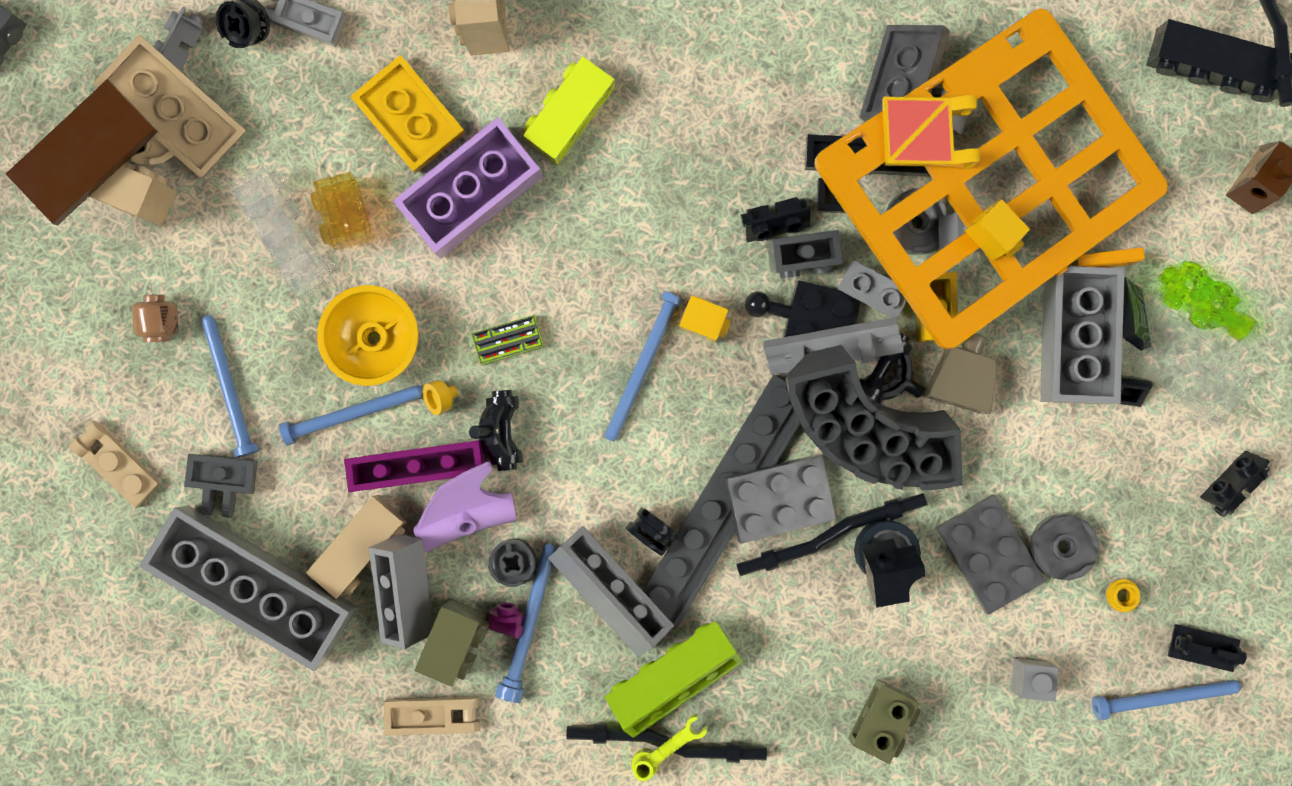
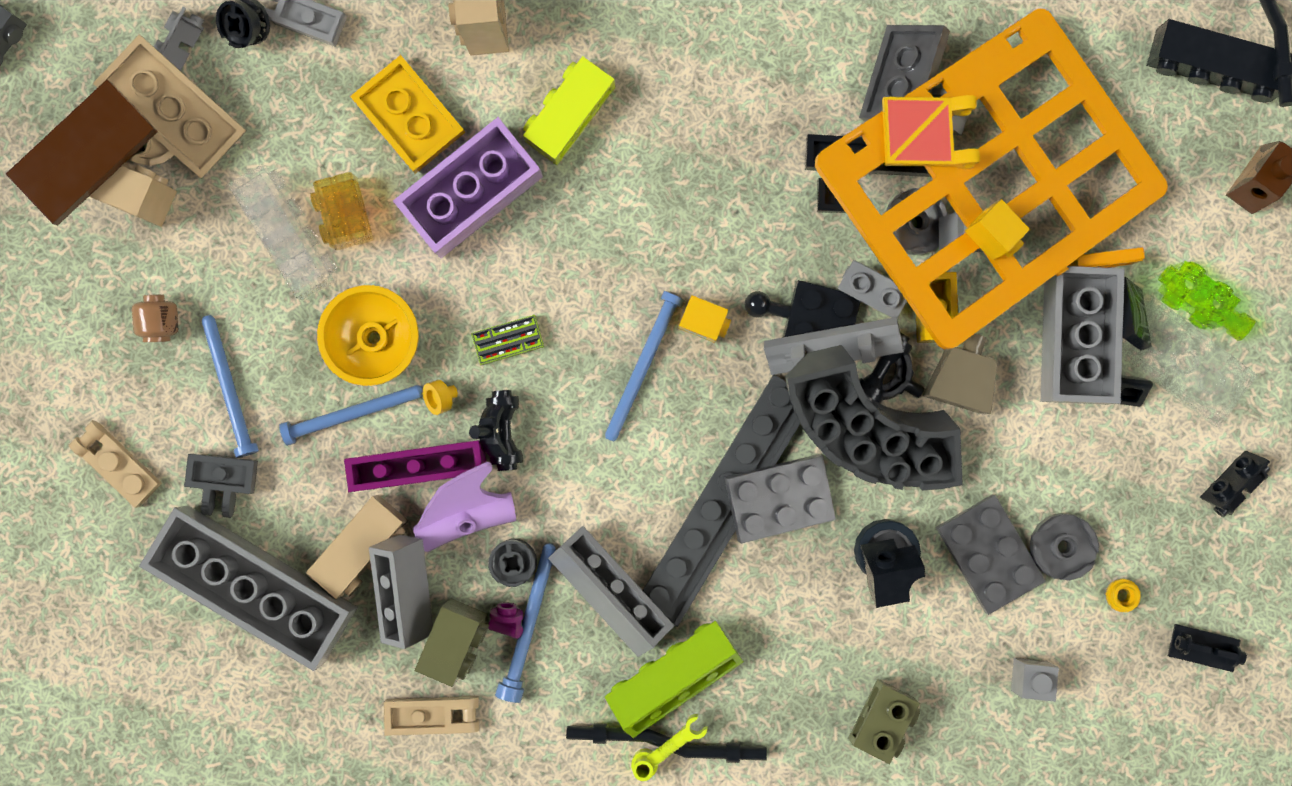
black wheel [625,507,678,556] -> none
black bar [736,493,928,577] -> none
black hinge [740,197,810,243] -> none
dark grey brick [766,230,843,278] -> none
medium blue bar [1092,680,1241,721] -> none

